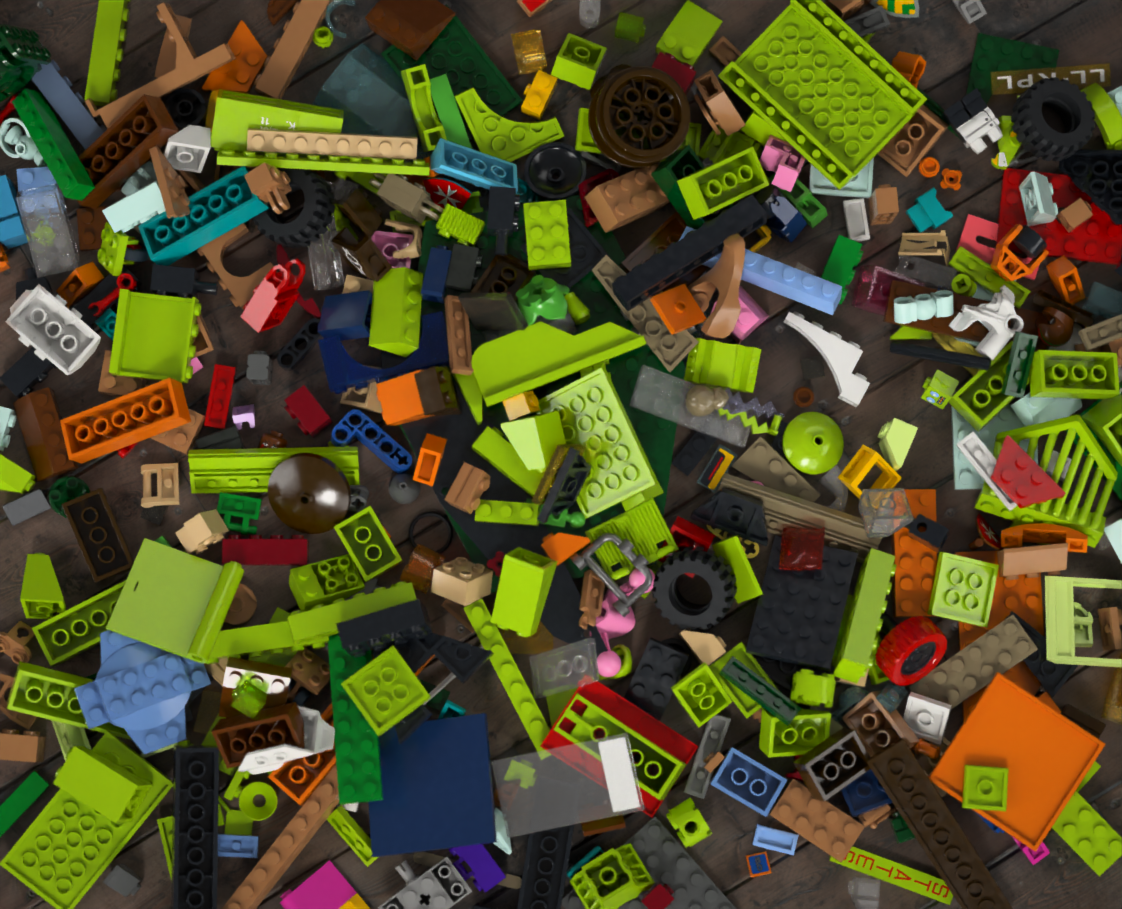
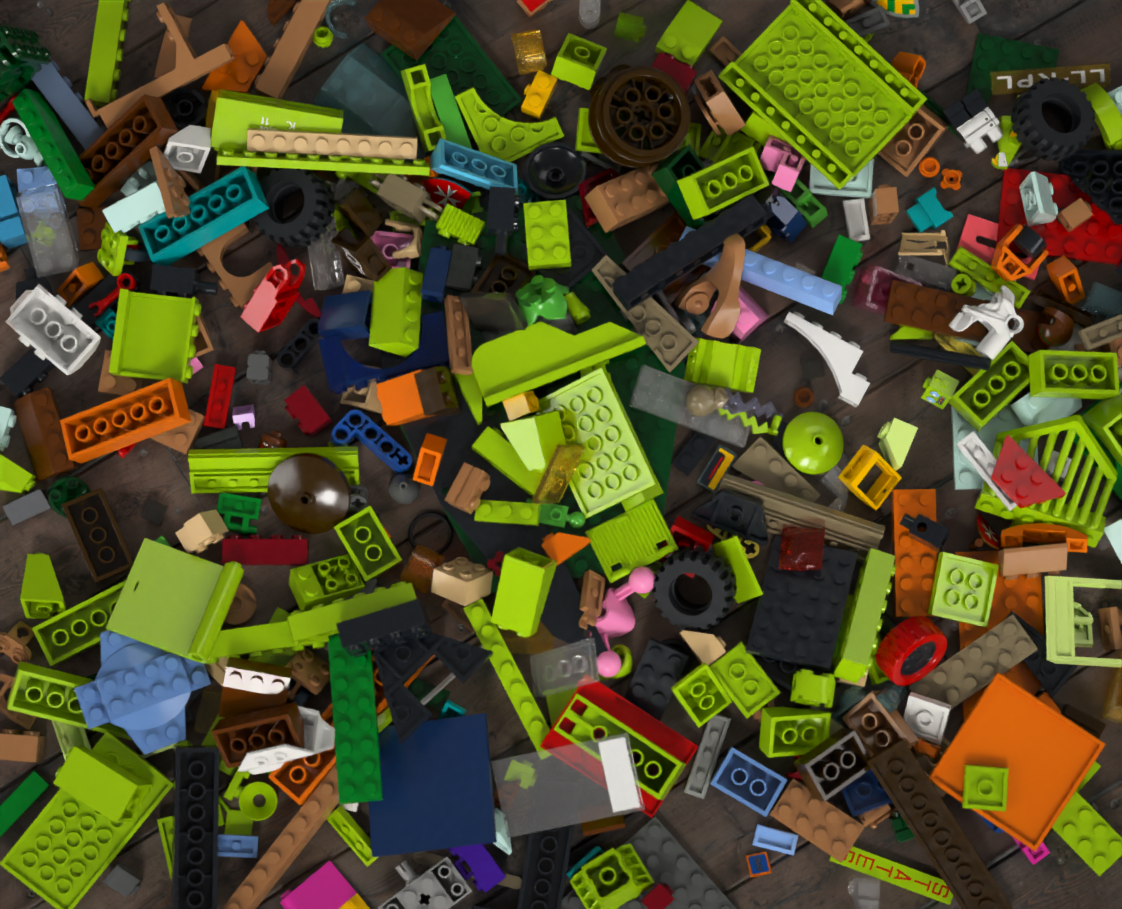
tan plate [141,463,179,508] -> none
clear neon green brick [231,680,267,719] -> none
medium nougat brick [244,162,292,214] -> none
lime plate [341,646,431,736] -> none
black wing [537,447,591,523] -> none
flat silver bar [570,533,653,617] -> none
orange plate [650,283,706,335] -> none
lime brick [665,798,712,848] -> none
medium nougat plate [703,751,725,773] -> none
dark green tile [719,656,801,726] -> none
clear slope [858,488,914,537] -> none
light aqua piece [894,290,954,324] -> none
dark green plate [1001,331,1038,398] -> none

